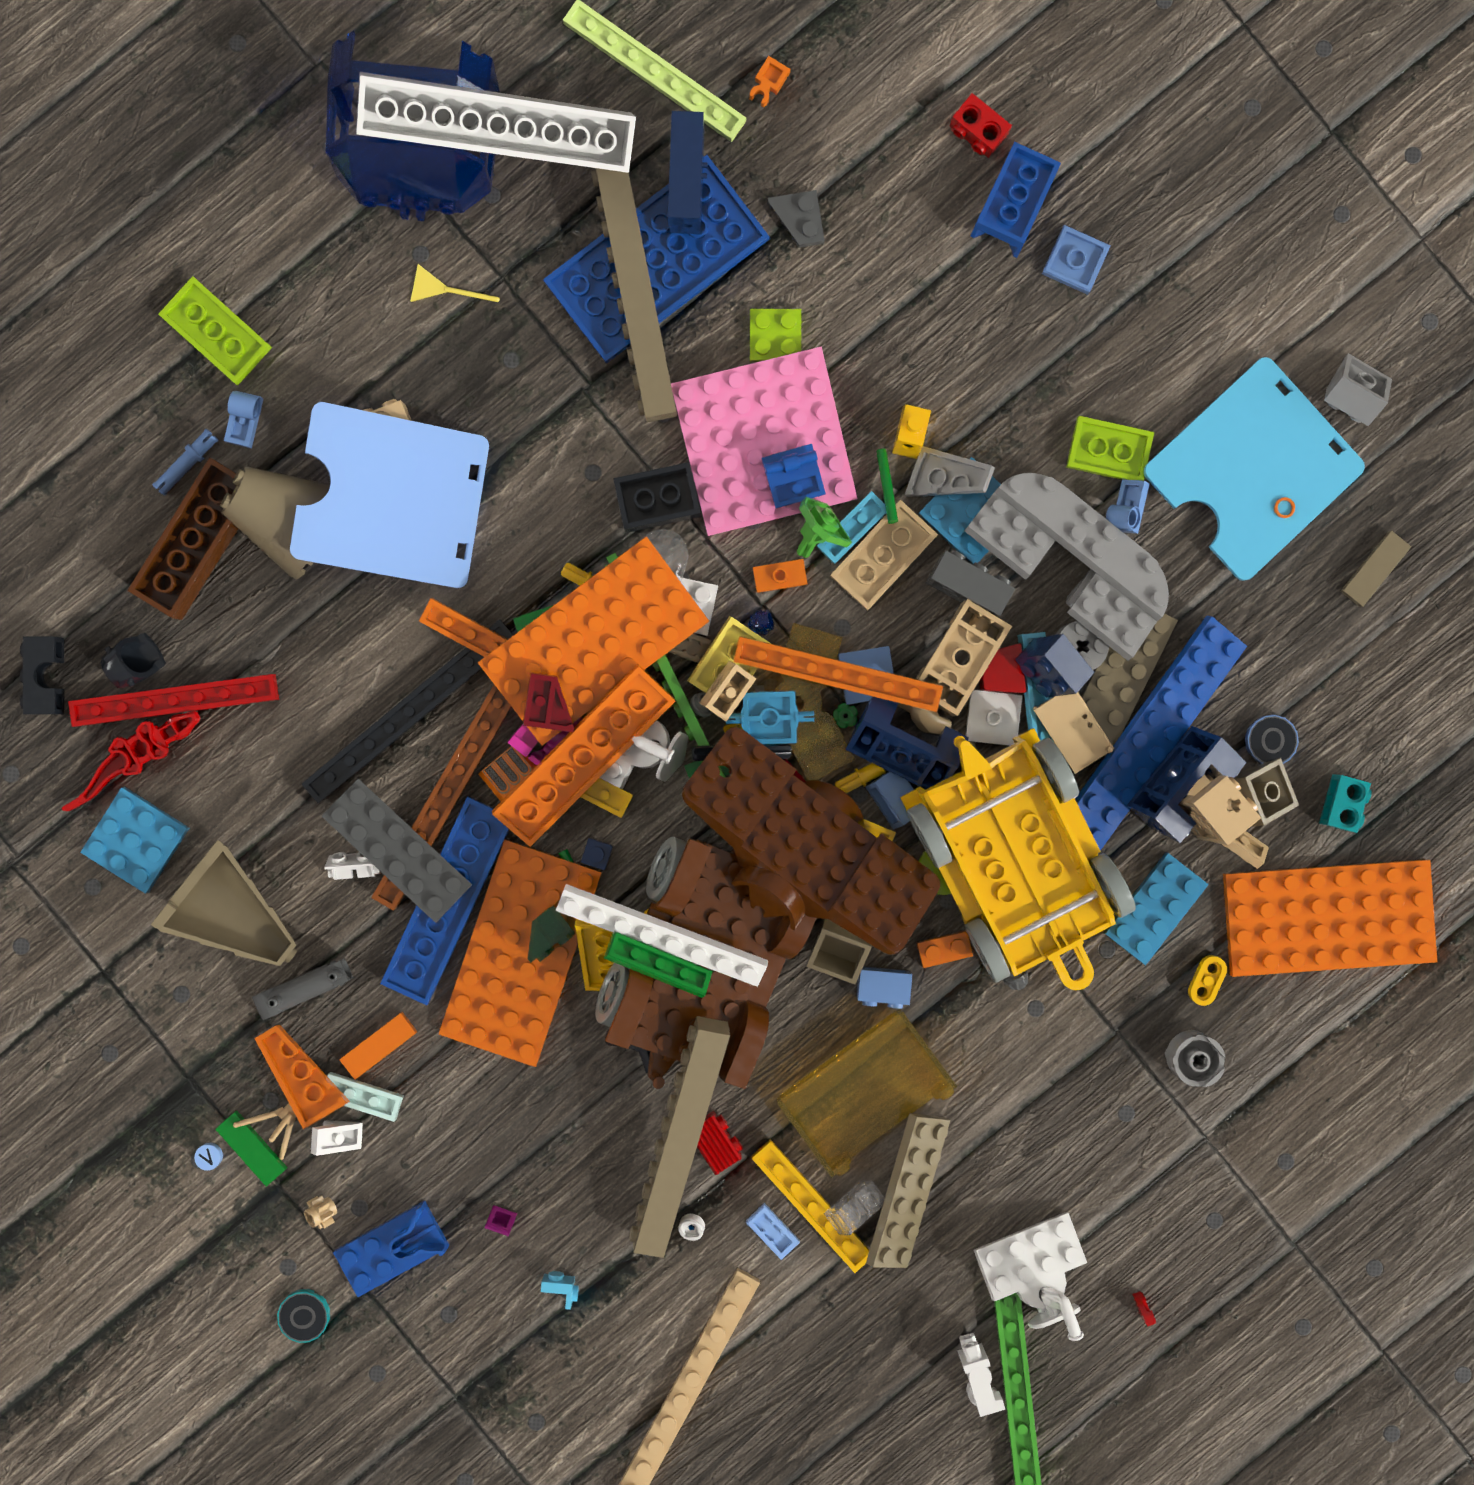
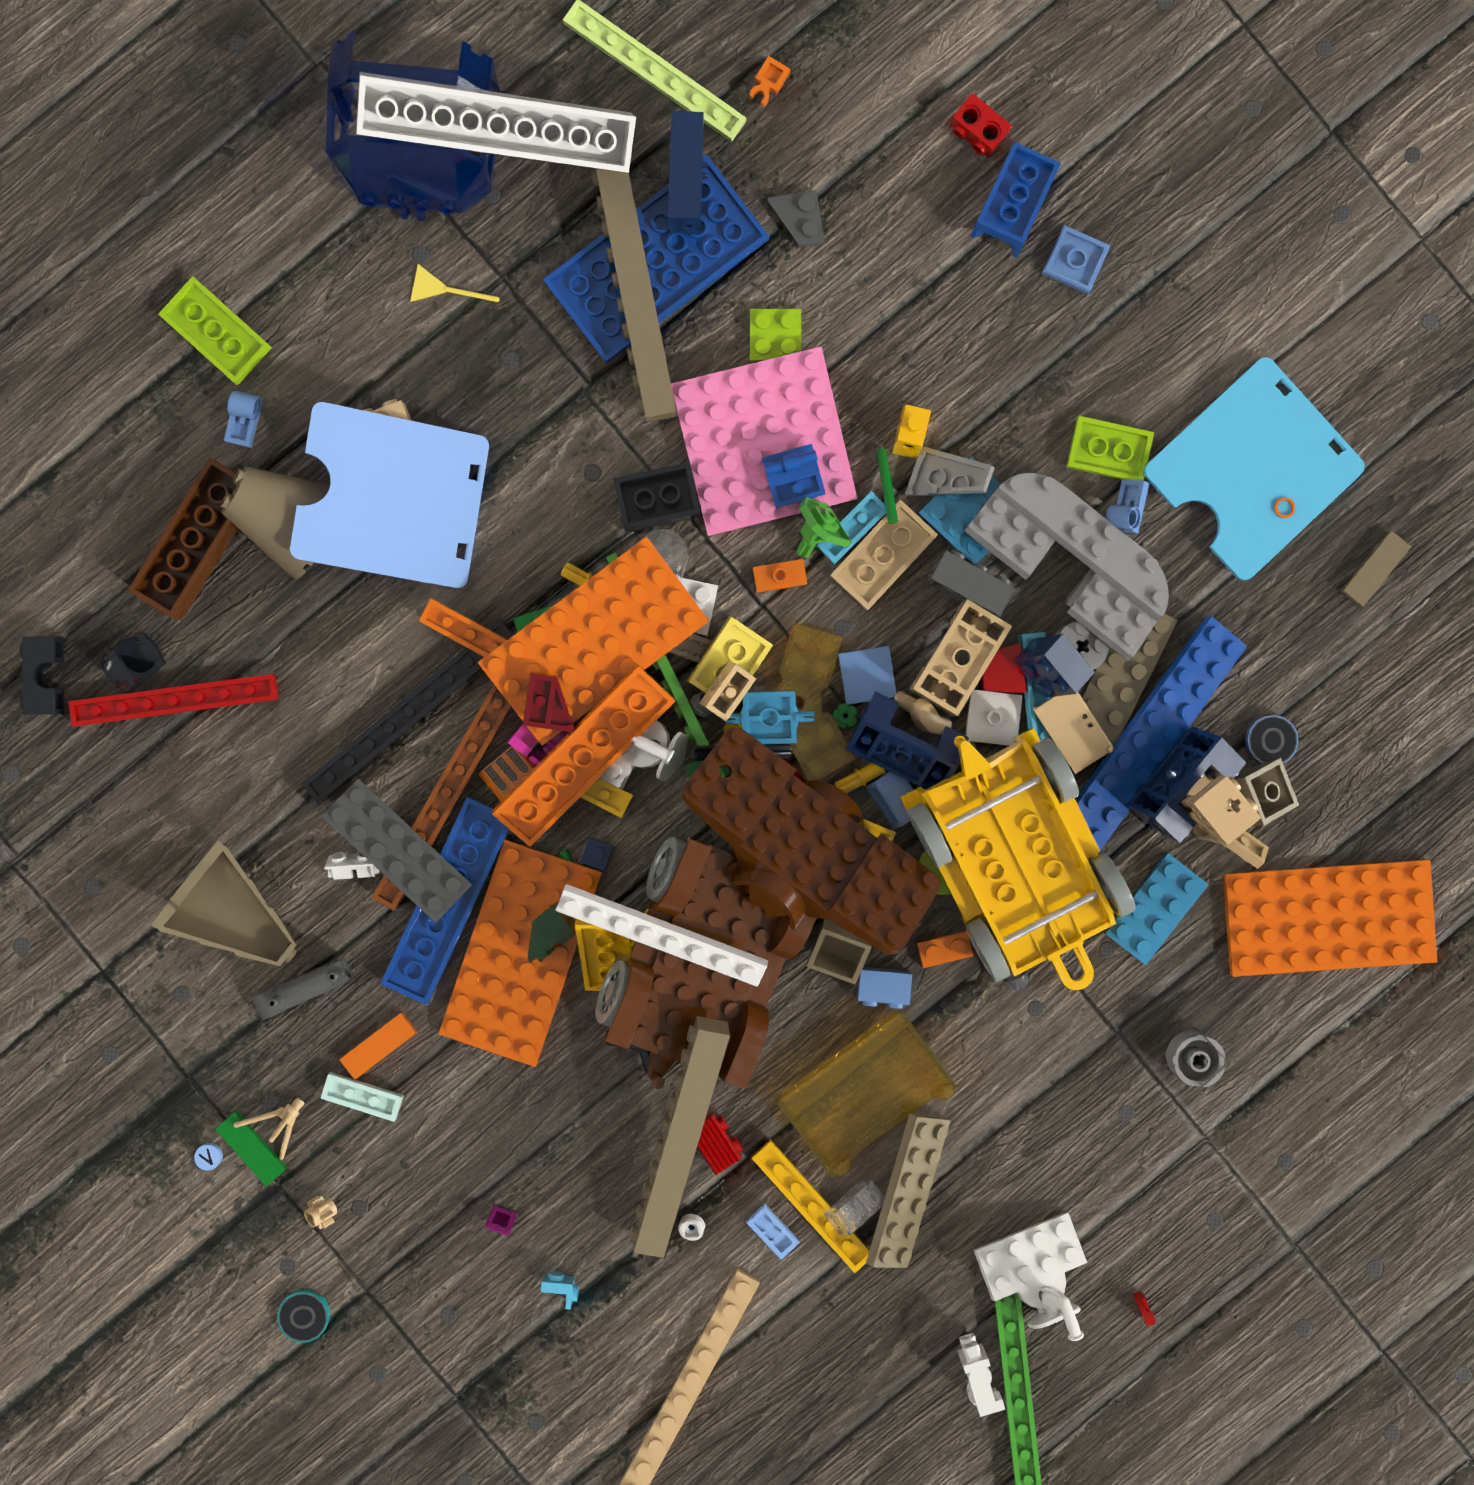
red animal [62,711,201,811] -> none
dark azure plate [80,787,190,894] -> none
medium blue pin [152,429,219,496] -> none
orange wing [254,1025,350,1129] -> none
white slope [311,1120,363,1156] -> none
blue plate [333,1201,449,1297] -> none
green tile [604,931,713,998] -> none
orange plate [734,636,944,712] -> none
clear blue plate [748,609,774,635] -> none
yellow plate [1188,955,1227,1006] -> none
teal brick [1319,774,1372,833] -> none
light grey slope [1324,353,1392,426] -> none

